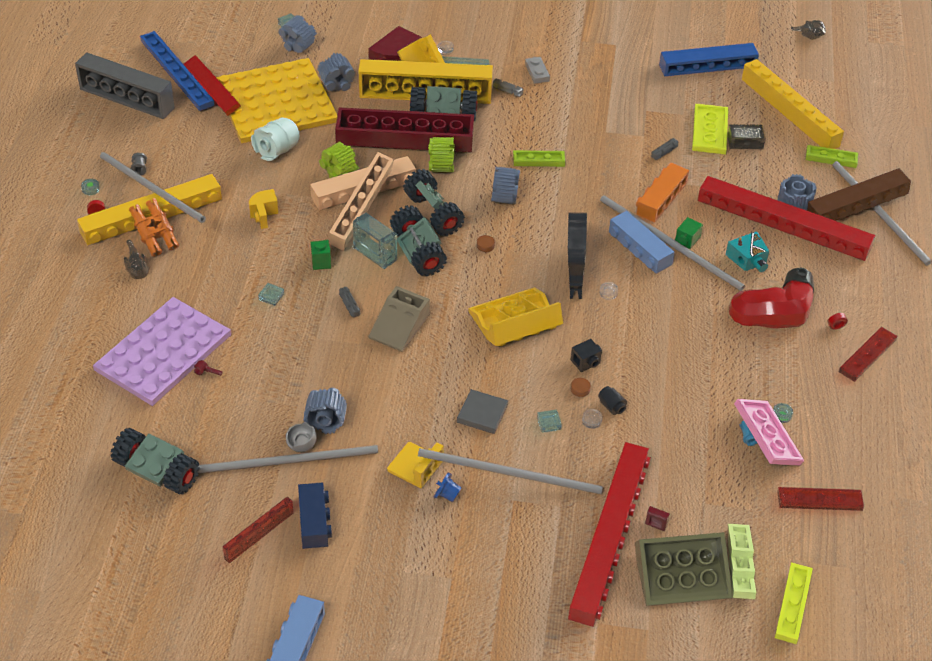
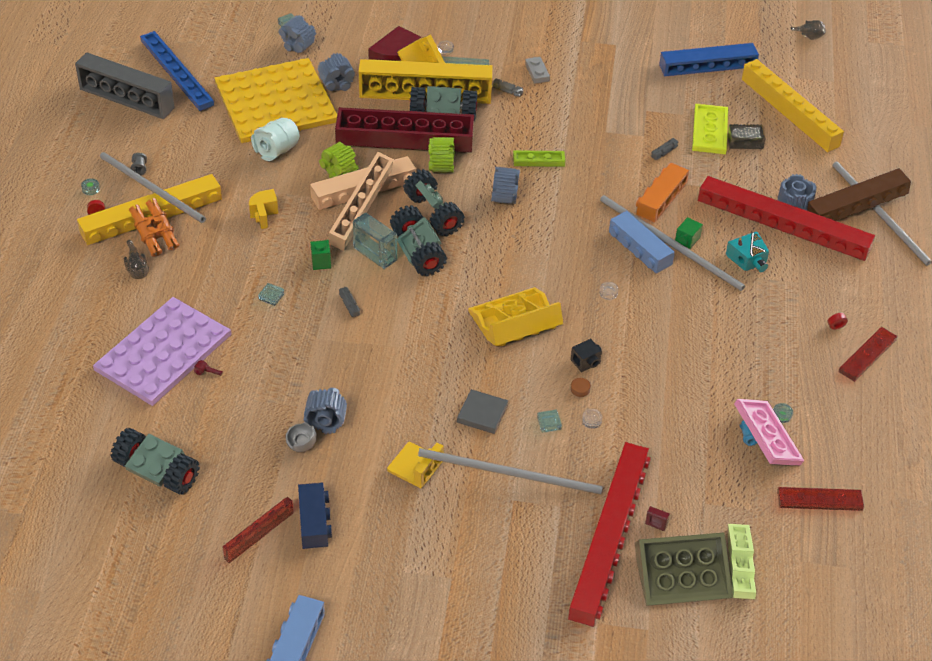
red tile [183,55,241,116] -> none
light grey piece [197,445,378,473] -> none
dark tan slope [368,286,430,352] -> none
blue piece [433,472,462,502] -> none
dark orange tile [477,235,495,252] -> none
black animal [567,212,587,299] -> none
black brick [598,386,627,415] -> none
red piece [729,267,814,329] -> none
neon yellow plate [775,562,813,644] -> none
lime tile [805,145,858,168] -> none

